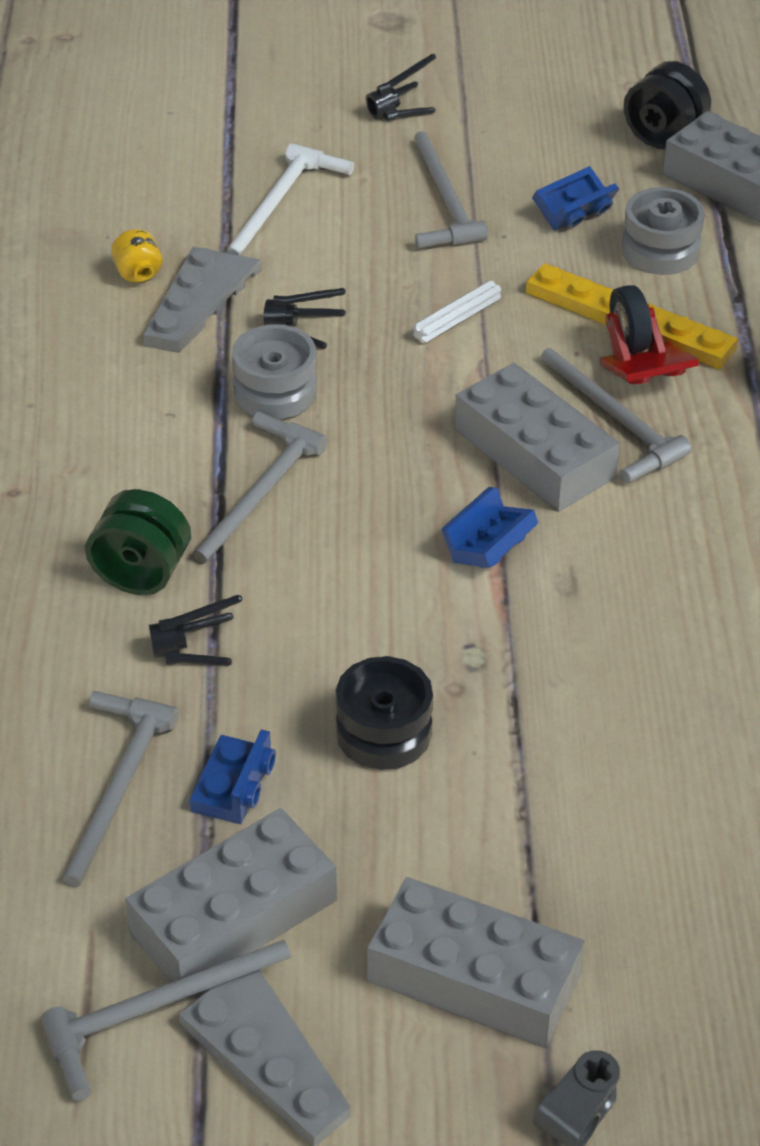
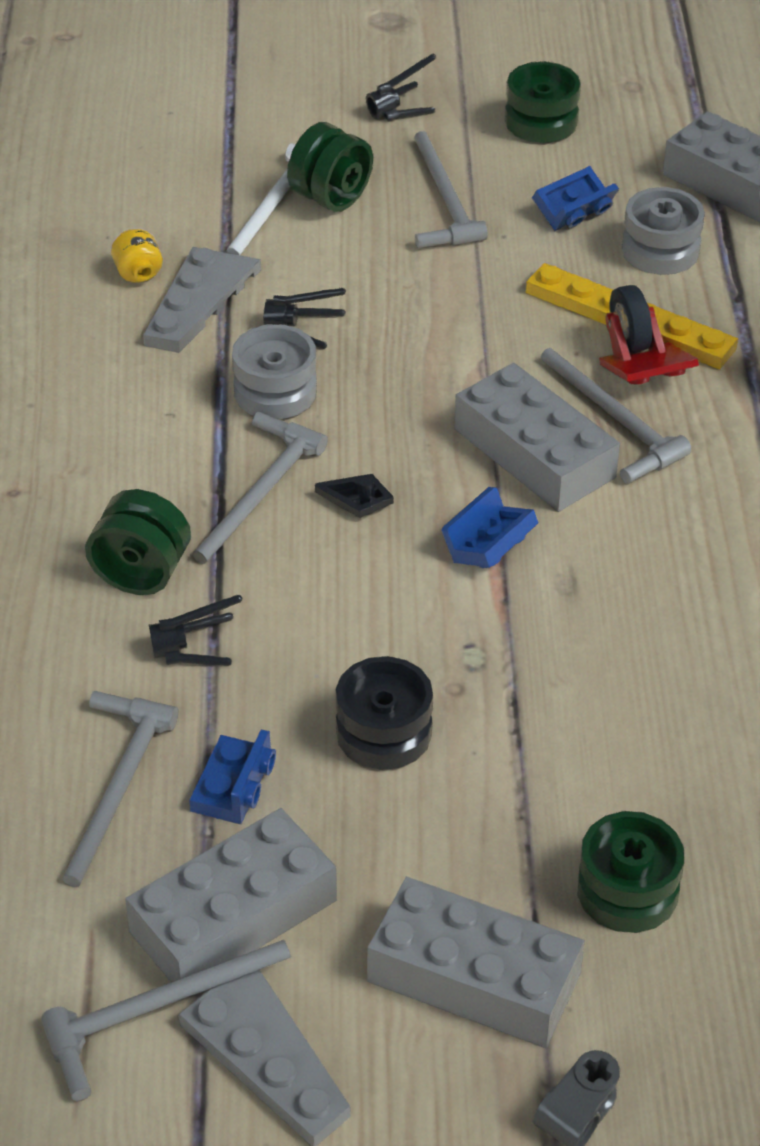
white axle [413,281,501,343] -> none
black wheel [623,61,711,149] -> none
none -> dark green wheel [287,122,374,212]
none -> black piece [315,474,394,518]
none -> dark green wheel [505,61,581,143]
none -> dark green wheel [577,811,684,933]

